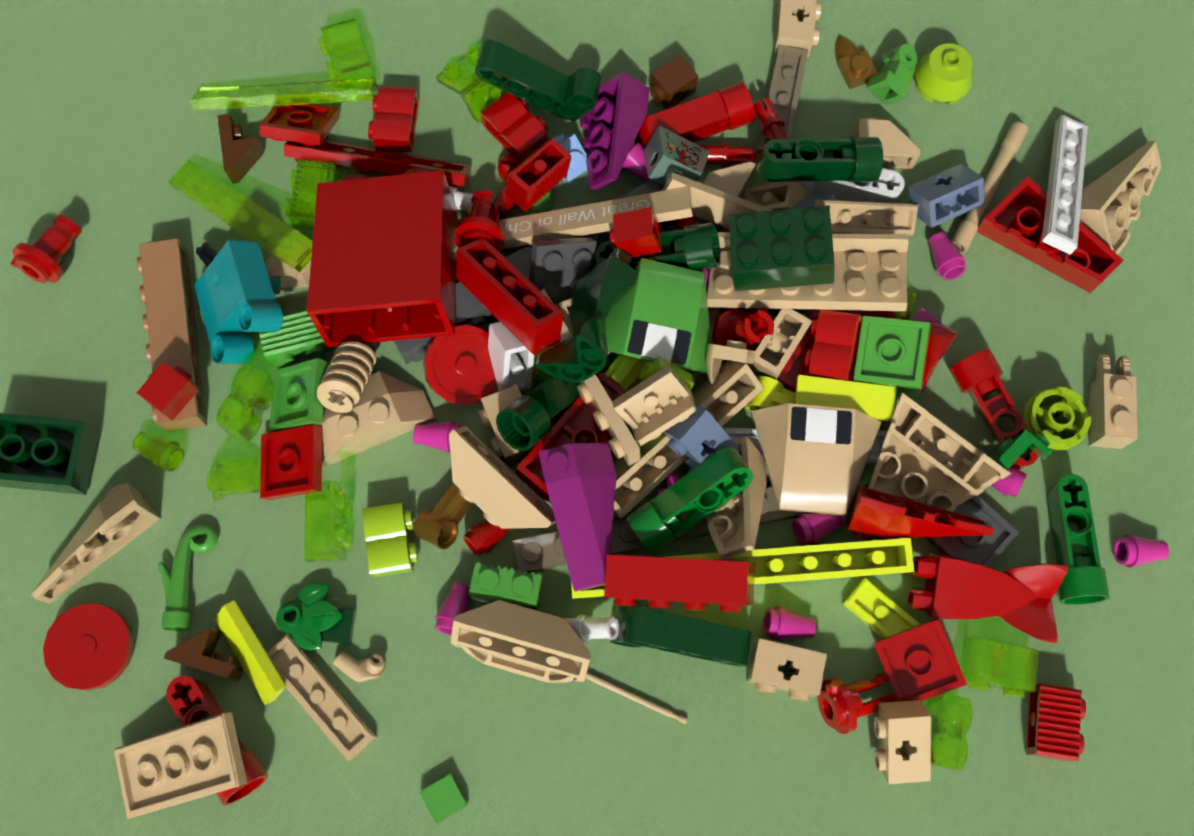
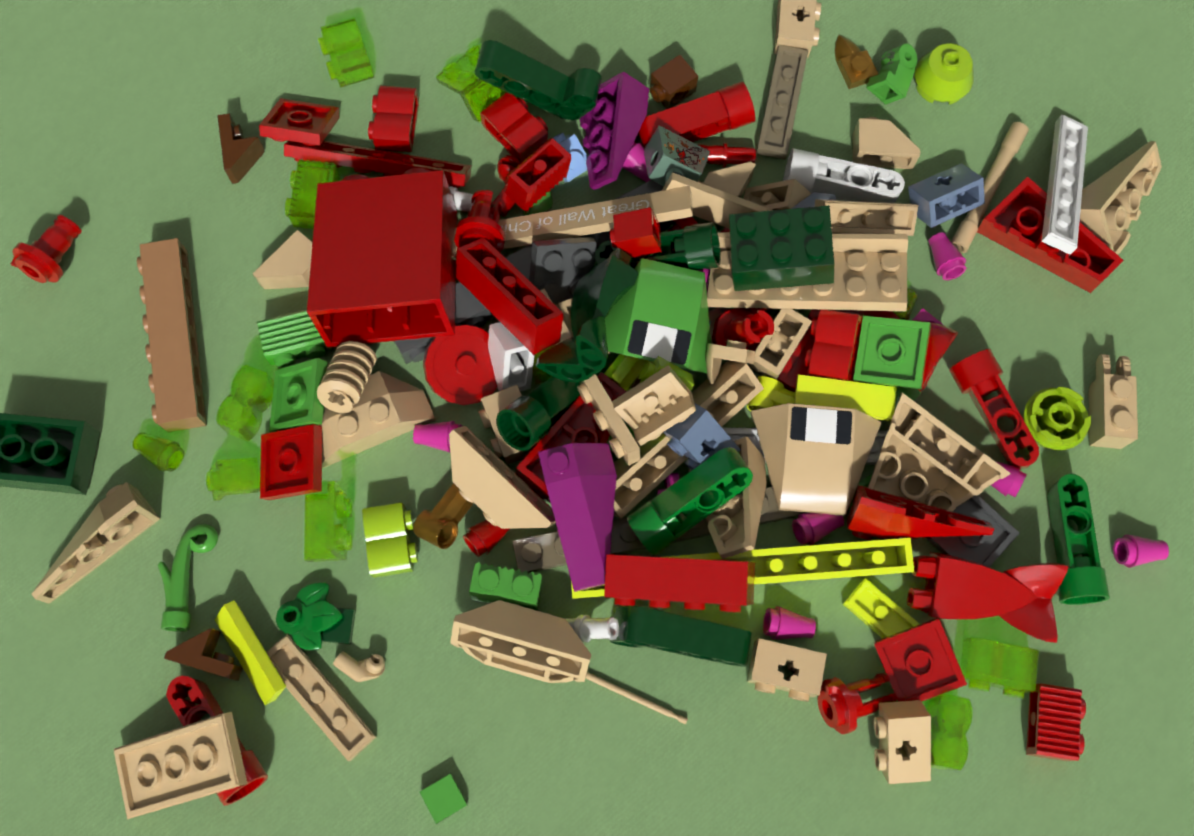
red wheel [43,603,134,691] -> none
red brick [136,362,199,421] -> none
clear neon green tile [168,160,313,273] -> none
clear neon green tile [190,77,377,111] -> none
teal piece [194,240,283,364] -> none
dark pink cone [434,583,470,636] -> none
red axle [754,98,789,140] -> none
dark green beam [757,137,883,182] -> none
green bracket [996,430,1053,470] -> none

